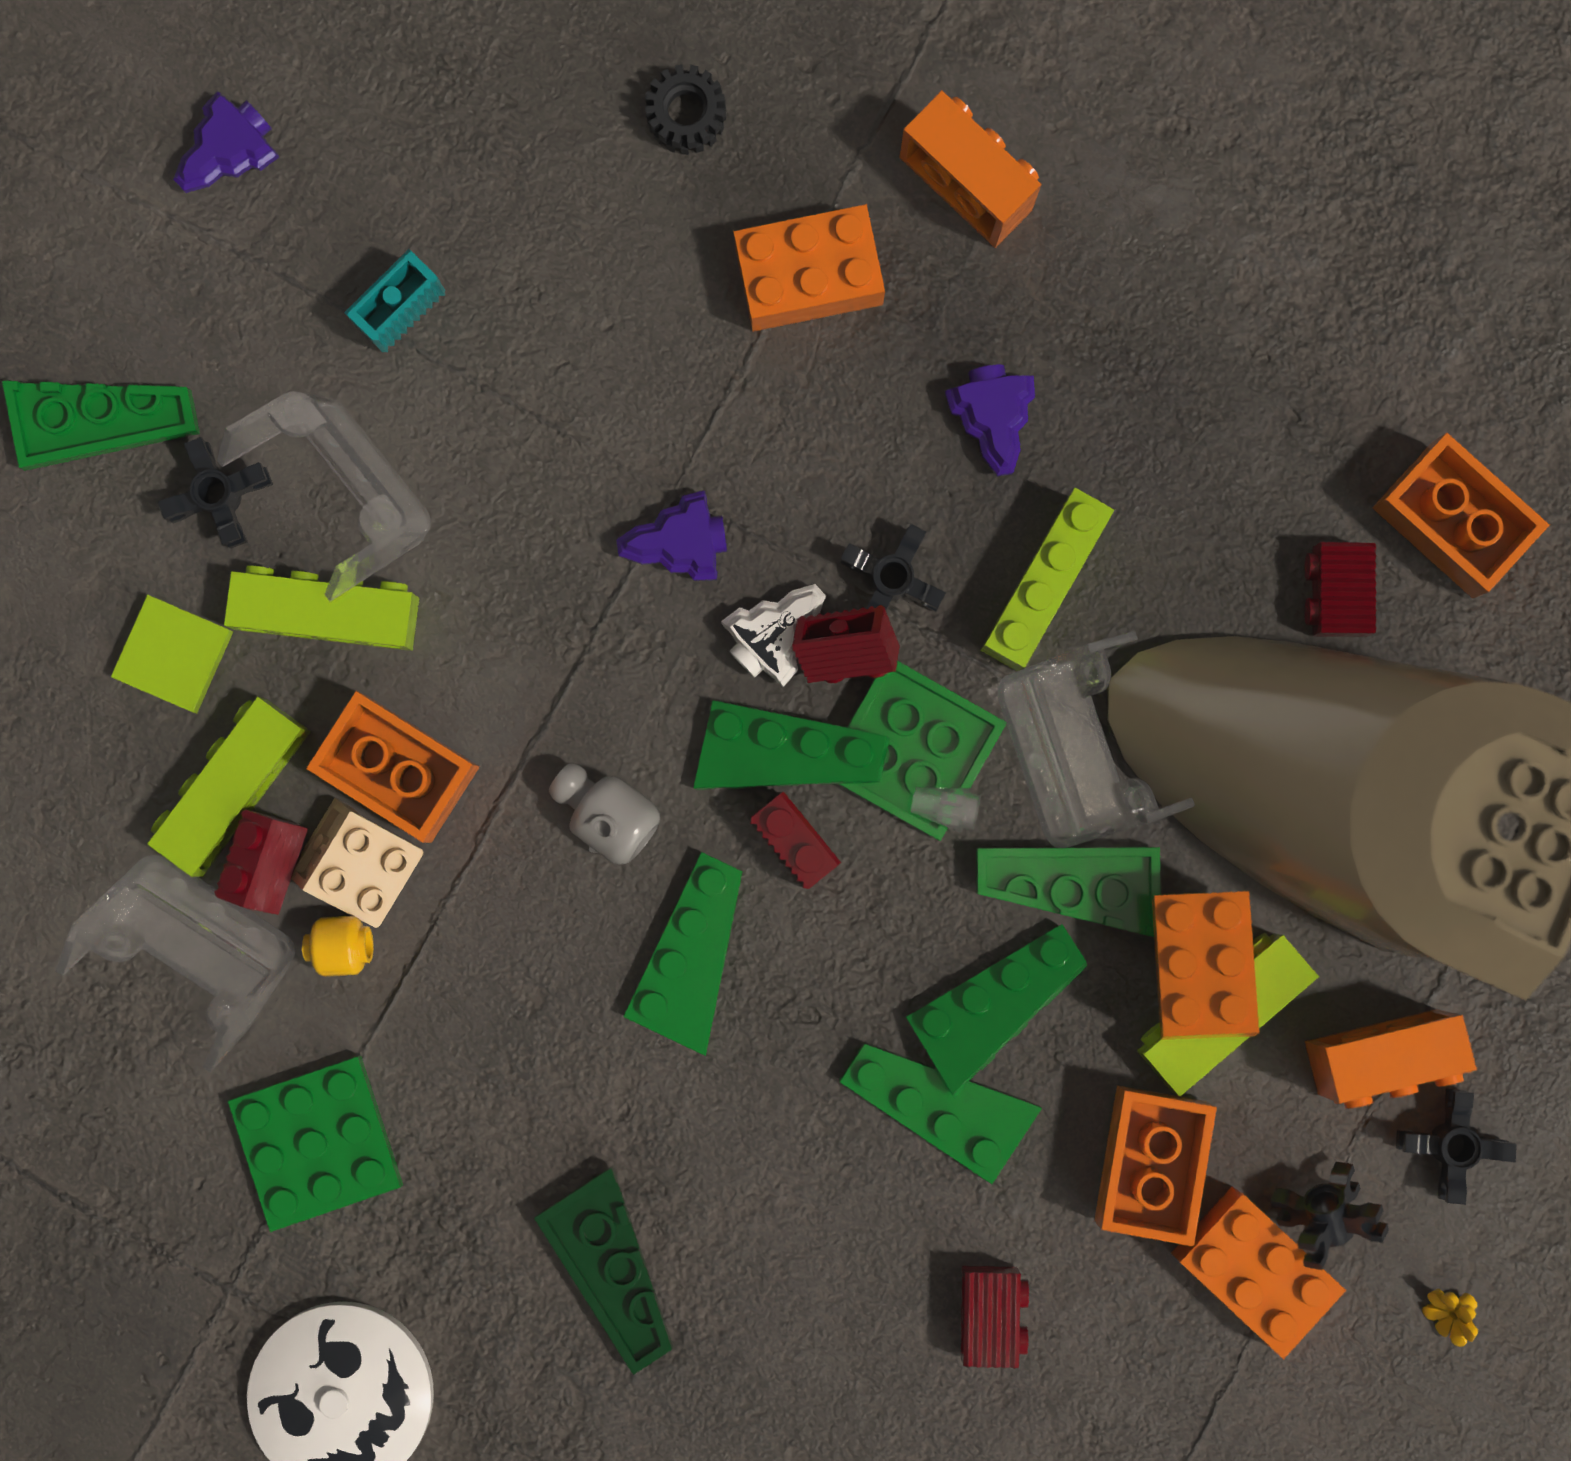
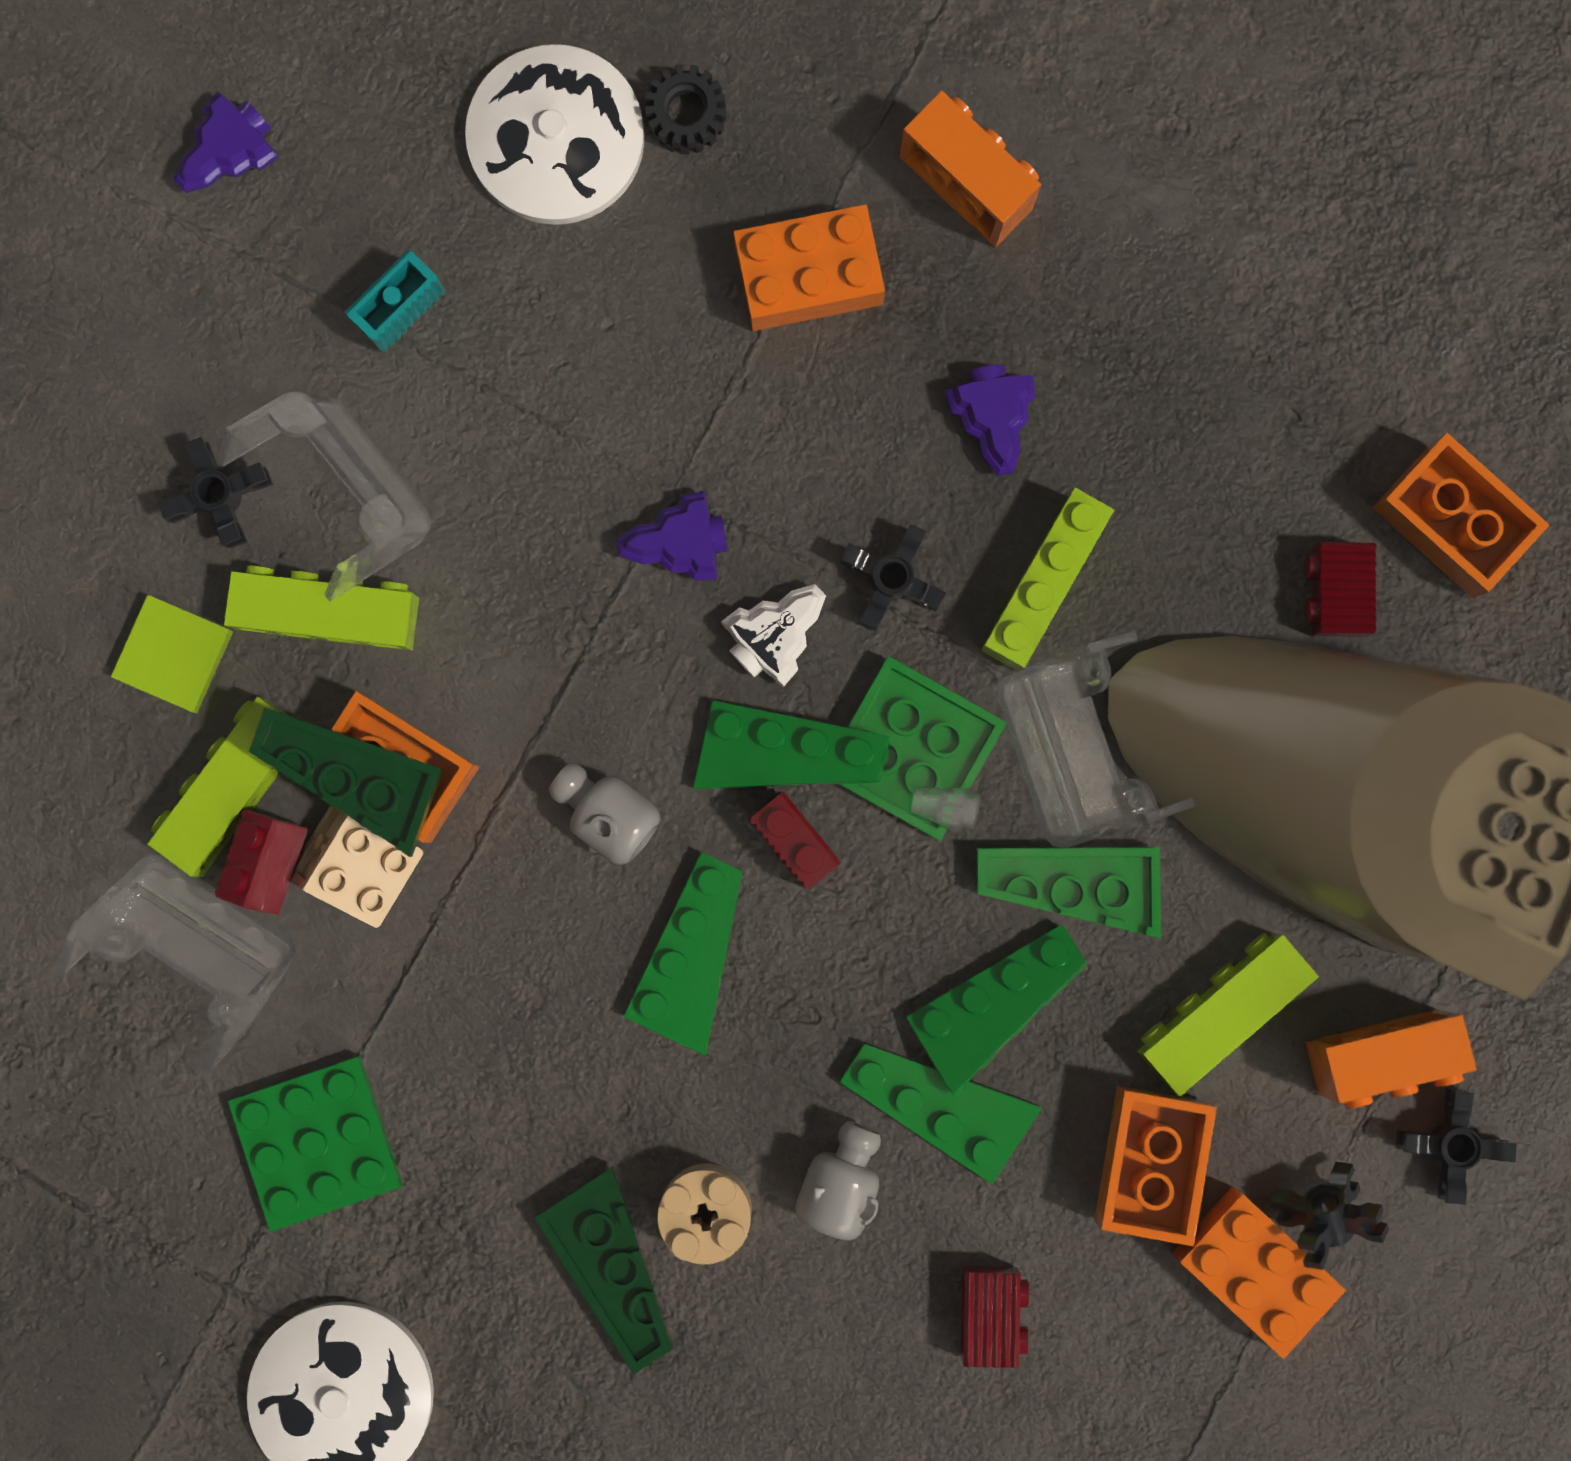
green wing [2,381,200,471] -> none
yellow head [302,916,374,977] -> none
dark red brick [792,605,900,683] -> none
orange brick [1152,891,1259,1040] -> none
yellow plant [1422,1289,1478,1347] -> none
none -> dark green wing [249,708,443,857]
none -> white dish [465,44,645,224]
none -> tan brick [658,1163,752,1264]
none -> light grey piece [795,1121,881,1240]

